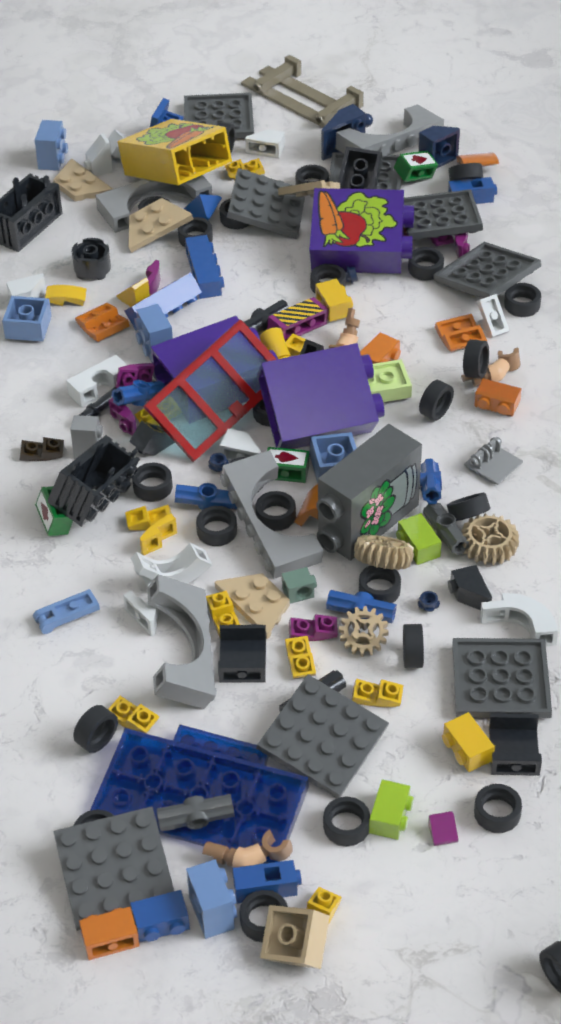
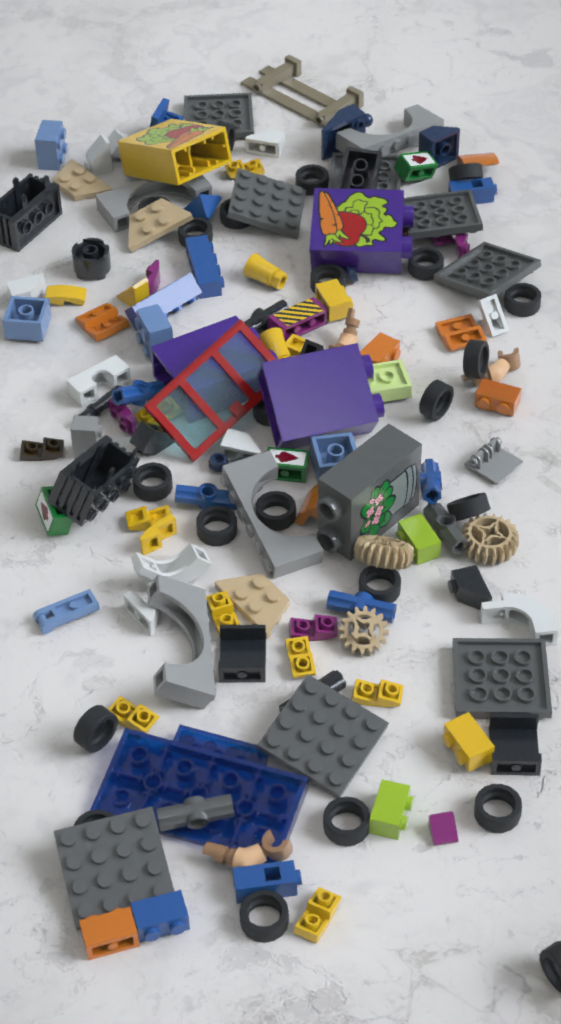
magenta slope [115,363,155,388] -> none
medium blue brick [186,859,237,939] -> none
tan slope [260,905,330,969] -> none
tan wing [278,181,340,197] -> none
sand green brick [282,567,317,604] -> none
black tyre [403,624,424,668] -> none
dark blue plate [418,591,440,612] -> none
none -> yellow plant [243,253,288,290]

